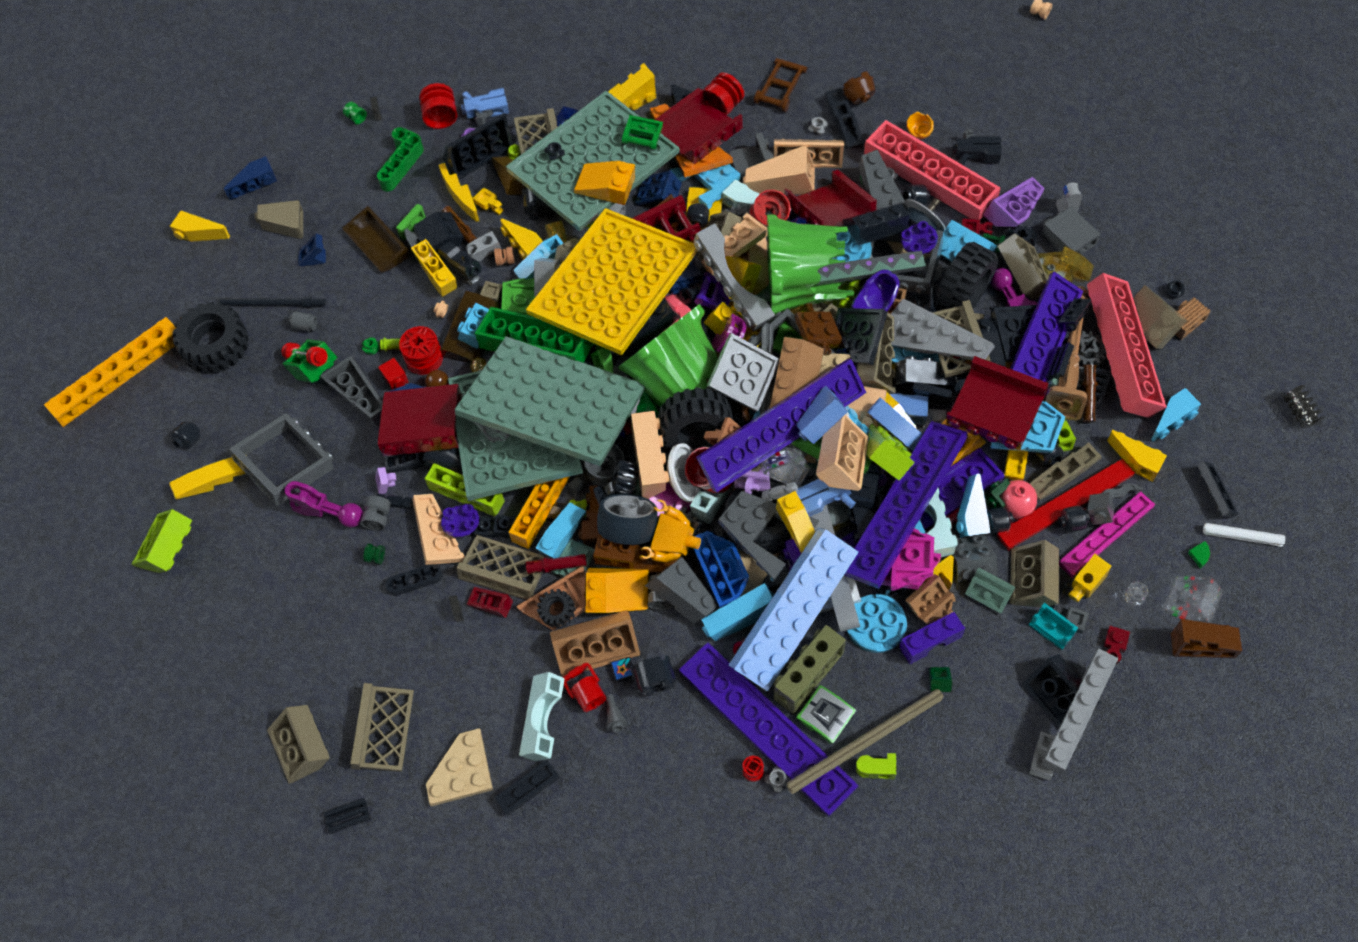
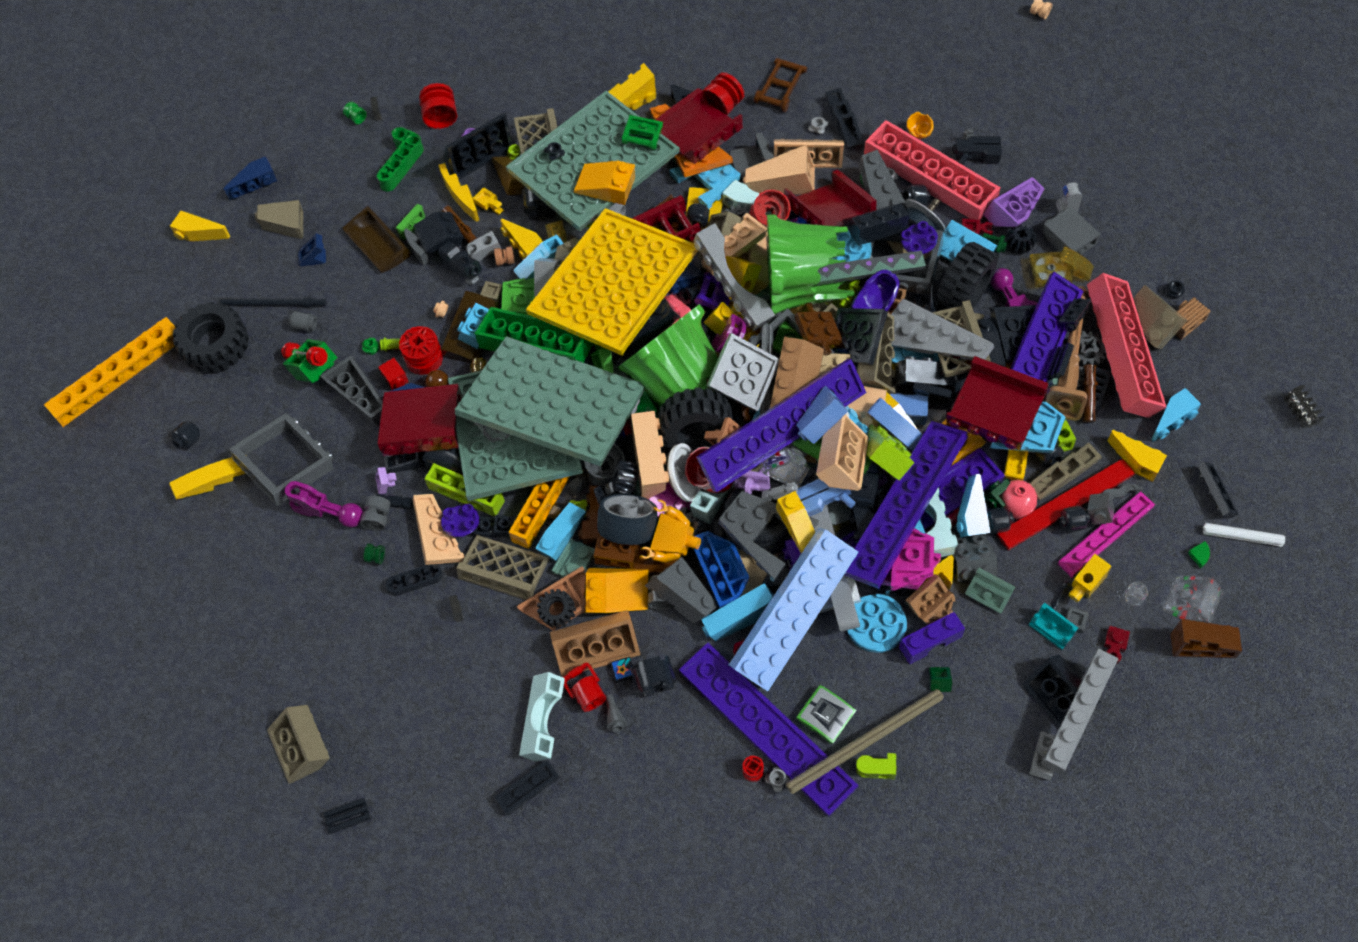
lime slope [131,509,192,573] -> none
dark tan fence [350,683,414,772] -> none
yellow slope [411,239,457,297] -> none
tan plate [426,728,493,806] -> none
medium blue piece [461,88,509,126] -> none
dark red slope [467,587,513,618] -> none
dark red pin [526,554,587,574] -> none
clear blue plate [557,106,579,126] -> none
dark blue bracket [635,170,682,205] -> none
olive brick [773,625,846,715] -> none
reddish brown cone [842,71,876,105] -> none
dark tan wedge [998,234,1048,300] -> none
dark tan slope [1010,540,1059,608] -> none

